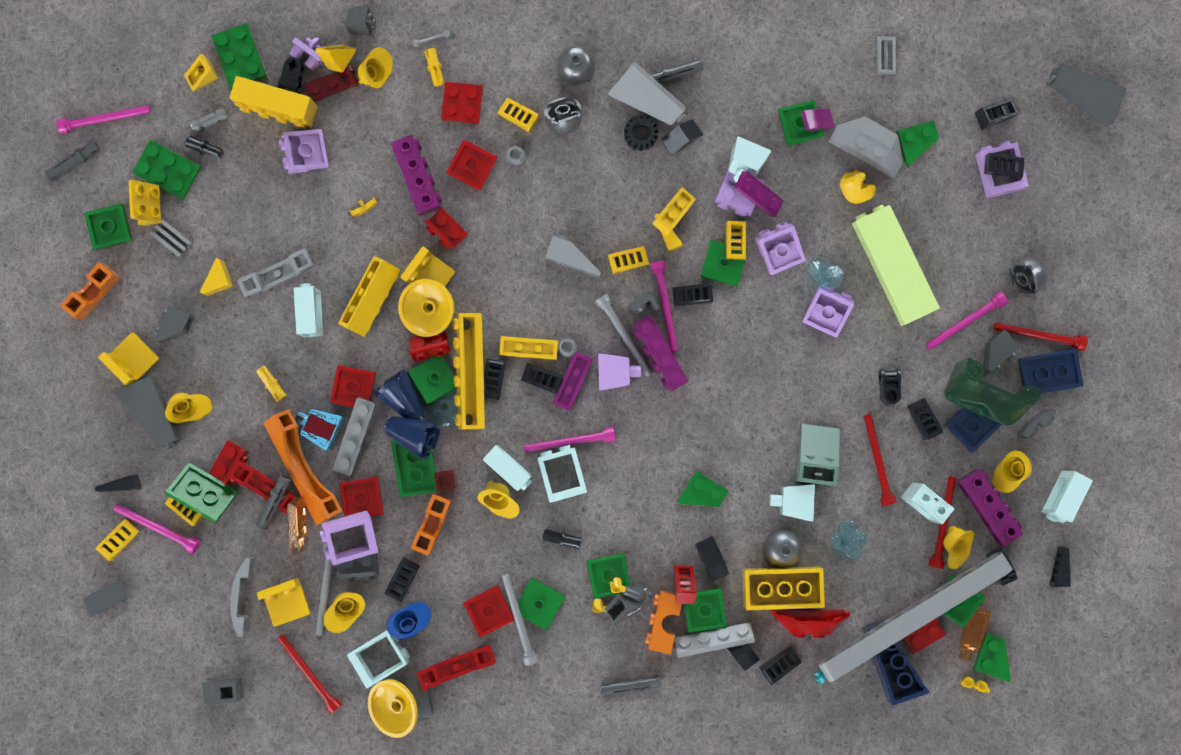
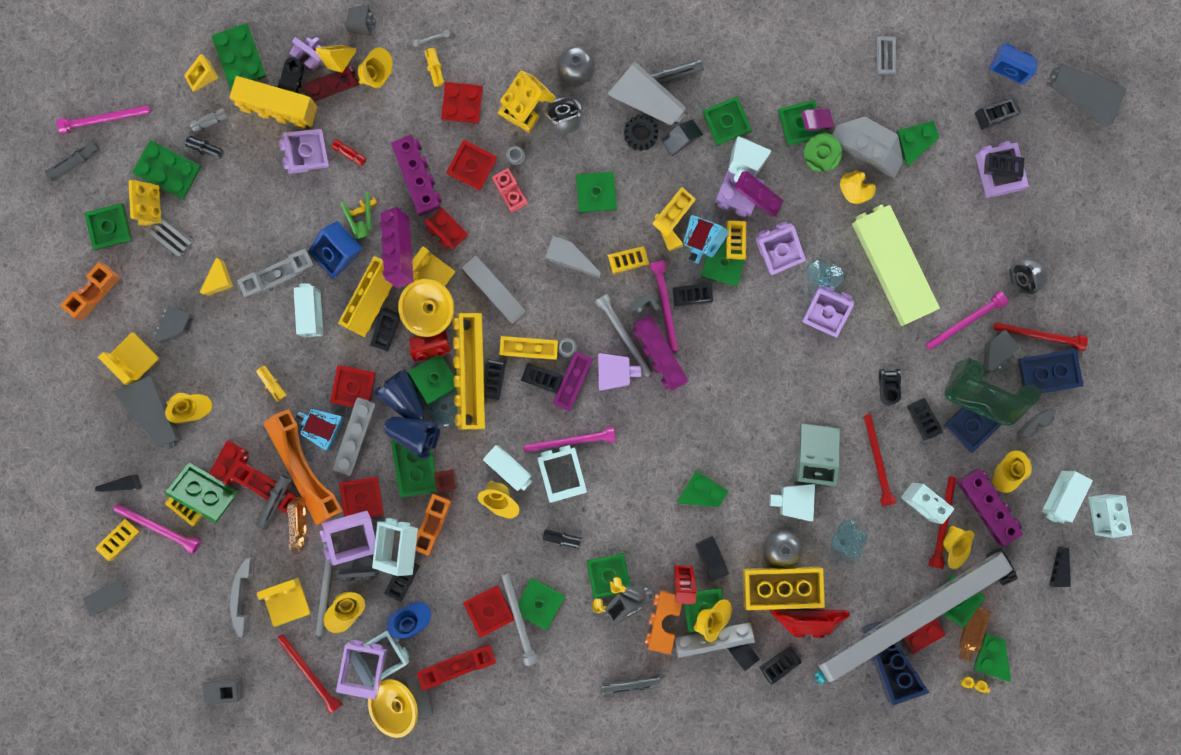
none -> blue slope [308,221,363,279]
none -> red axle [331,139,367,166]
none -> lavender window [336,640,387,700]
none -> bright green plant [341,191,373,240]
none -> black slope [370,308,400,352]
none -> light aqua window [372,518,418,576]
none -> magenta brick [380,207,414,288]
none -> light grey slope [462,256,526,324]
none -> coral slope [492,168,528,213]
none -> yellow bracket [500,70,556,123]
none -> green plate [576,171,617,213]
none -> torso [684,215,729,264]
none -> yellow piece [694,599,732,642]
none -> green plate [702,96,752,146]
none -> bright green tile [804,133,842,172]
none -> blue slope [988,44,1038,85]
none -> light aqua window [1088,494,1132,538]

